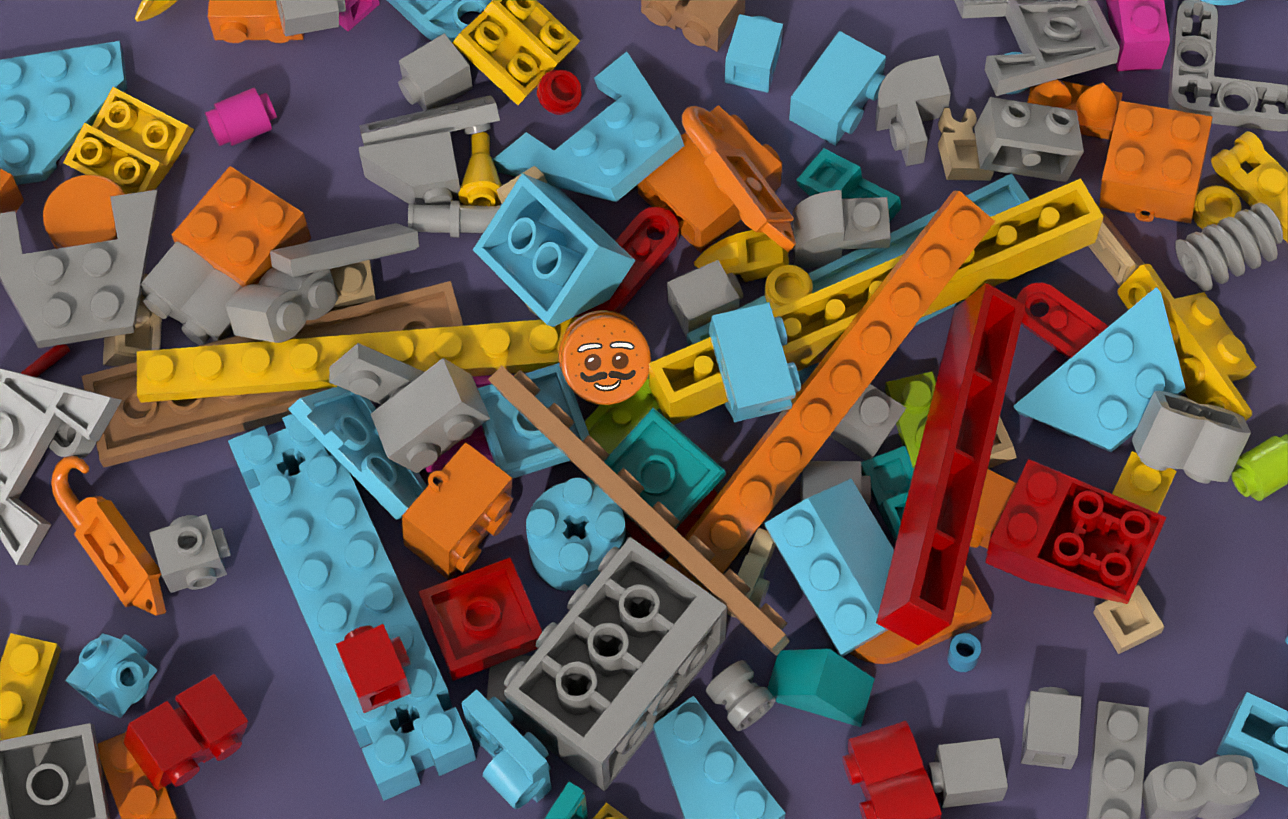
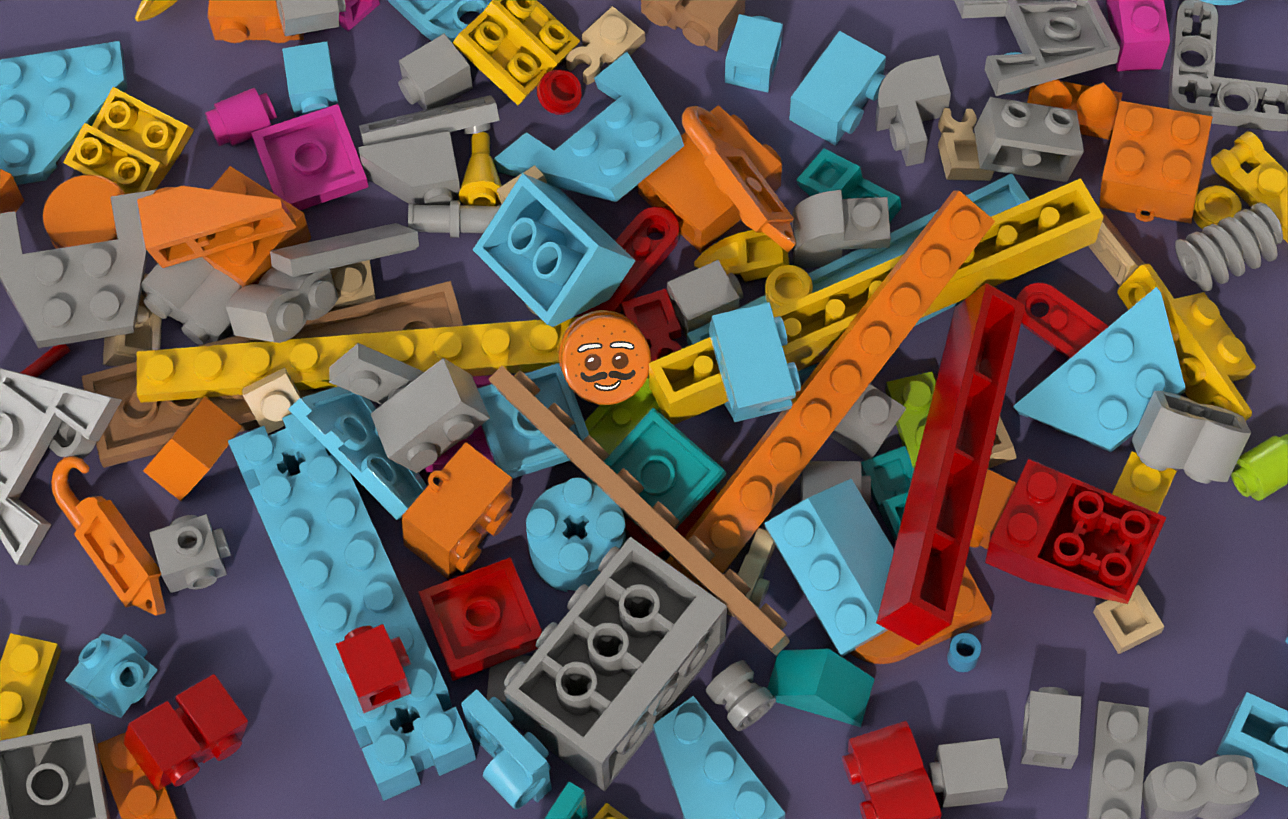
none -> orange slope [137,186,297,268]
none -> orange slope [143,396,243,501]
none -> tan plate [242,368,302,434]
none -> dark pink plate [251,104,369,210]
none -> medium azure brick [282,41,339,118]
none -> tan plate [566,6,645,85]
none -> red plate [621,289,682,362]

